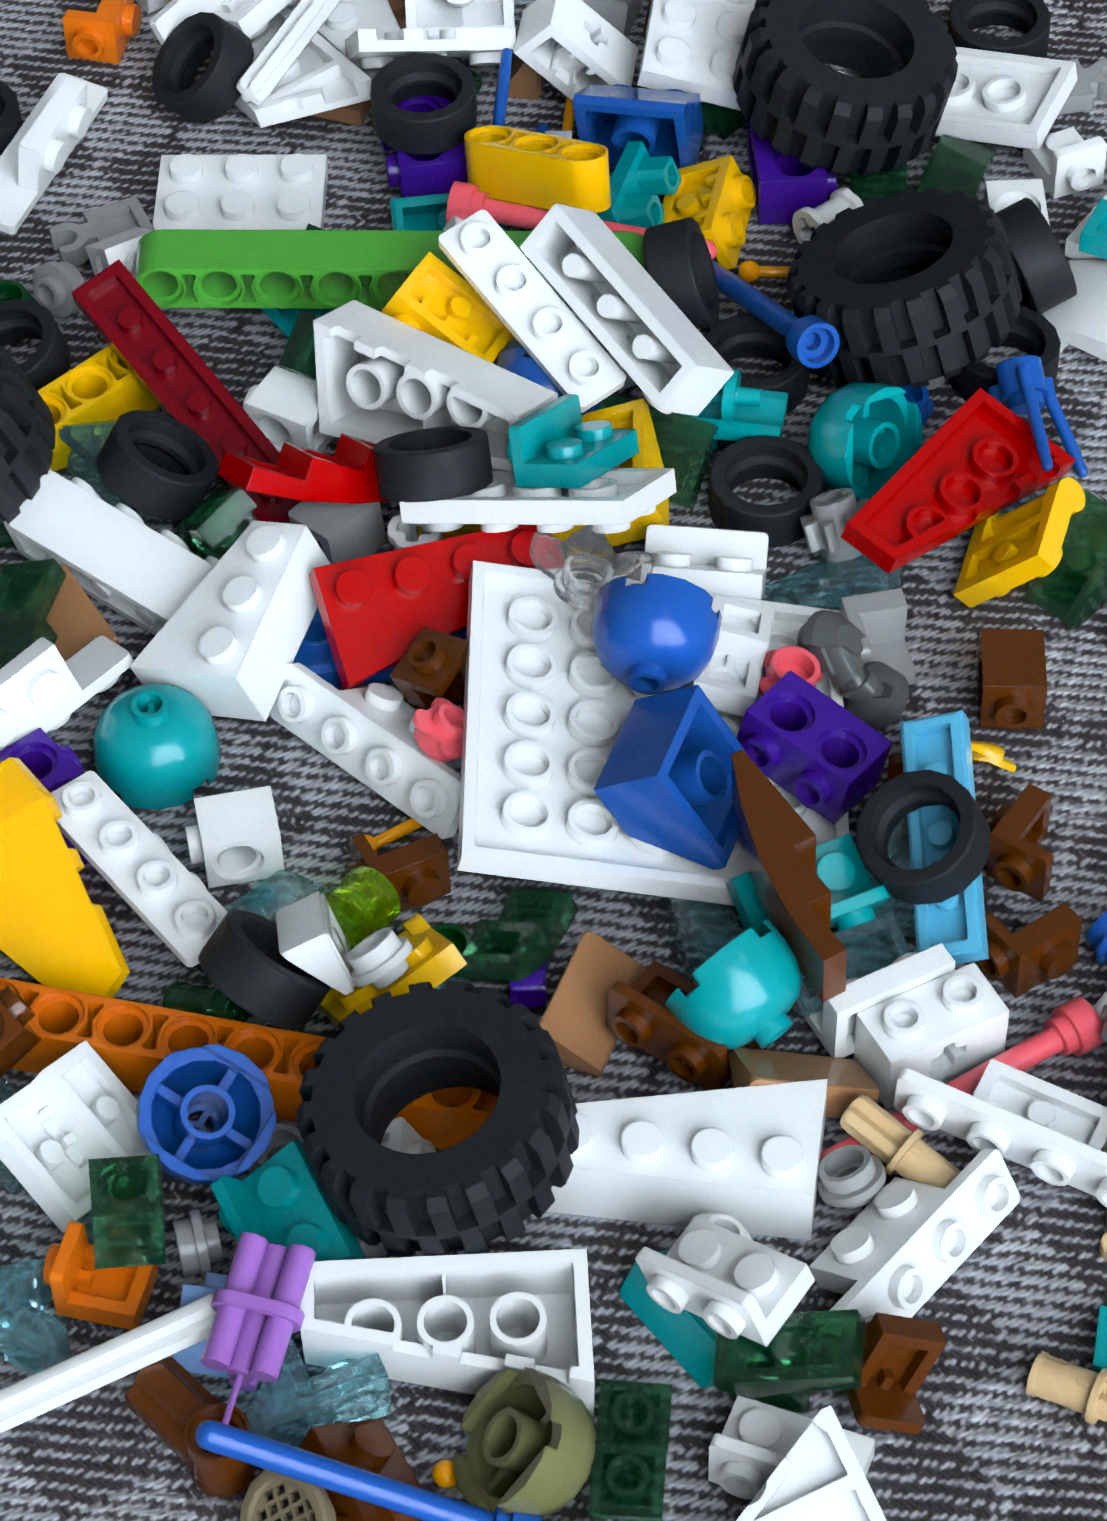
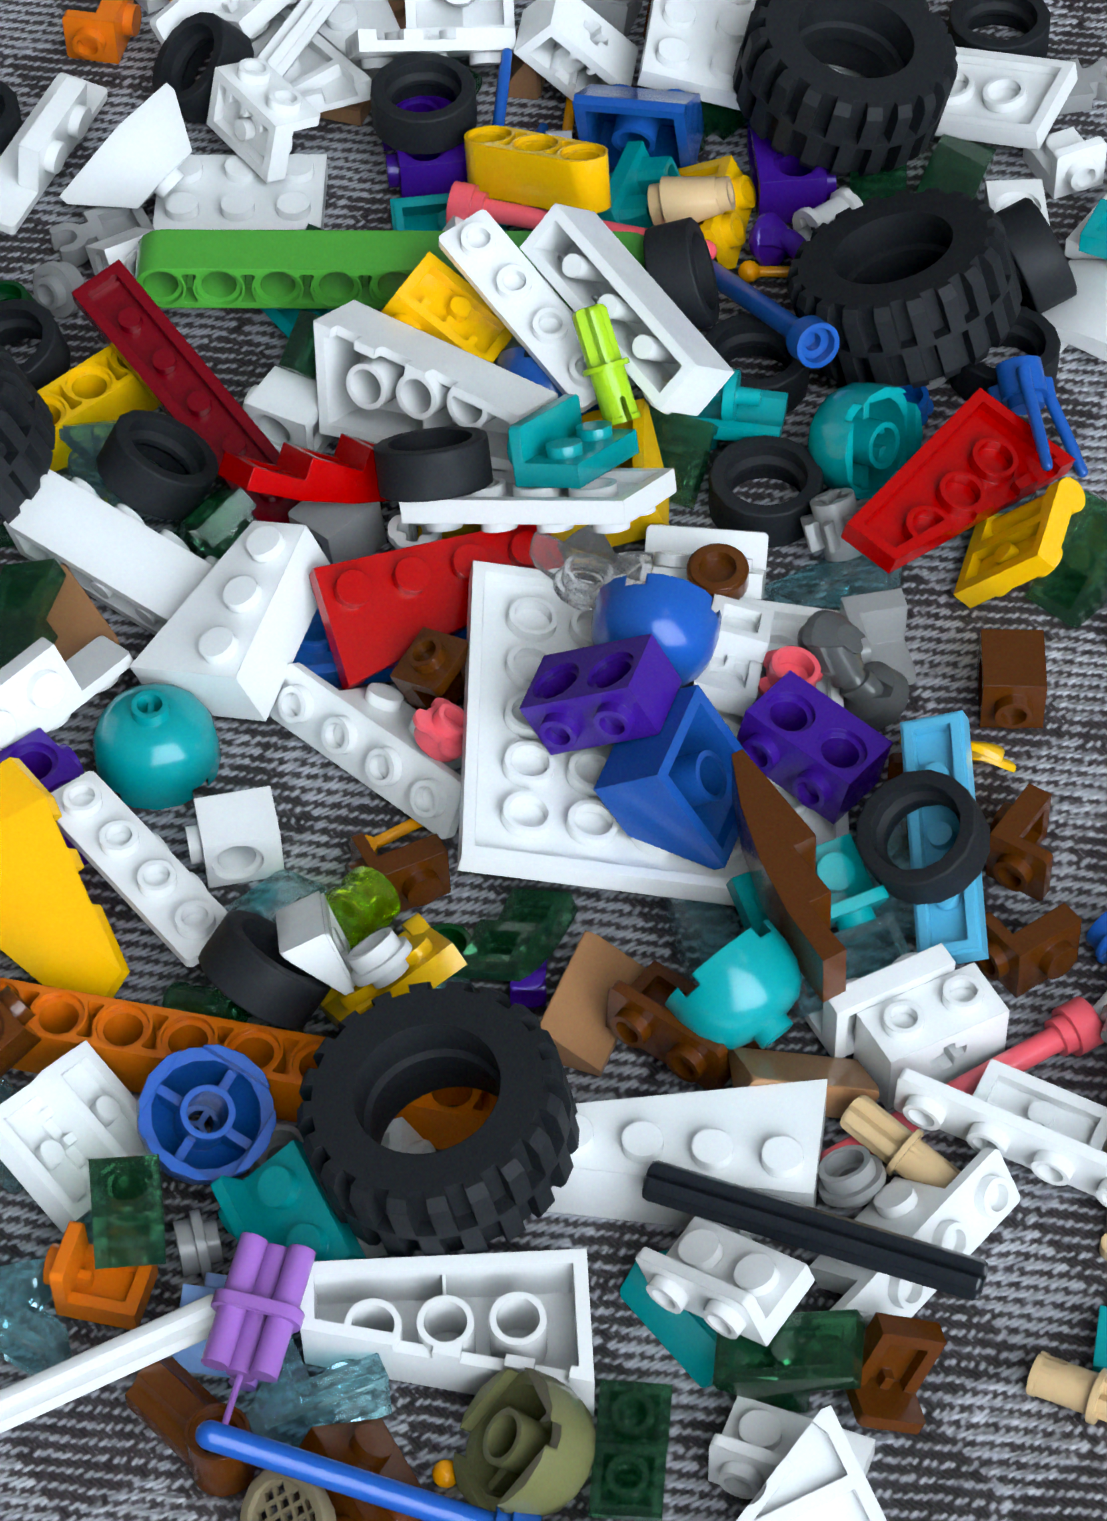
none -> white slope [59,83,192,209]
none -> white bracket [206,58,321,183]
none -> dark purple brick [519,633,682,755]
none -> lime axle [572,304,642,426]
none -> black axle [642,1160,988,1301]
none -> tan cone [647,176,736,226]
none -> reddish brown tile [687,543,749,600]
none -> dark purple plate [749,212,806,266]

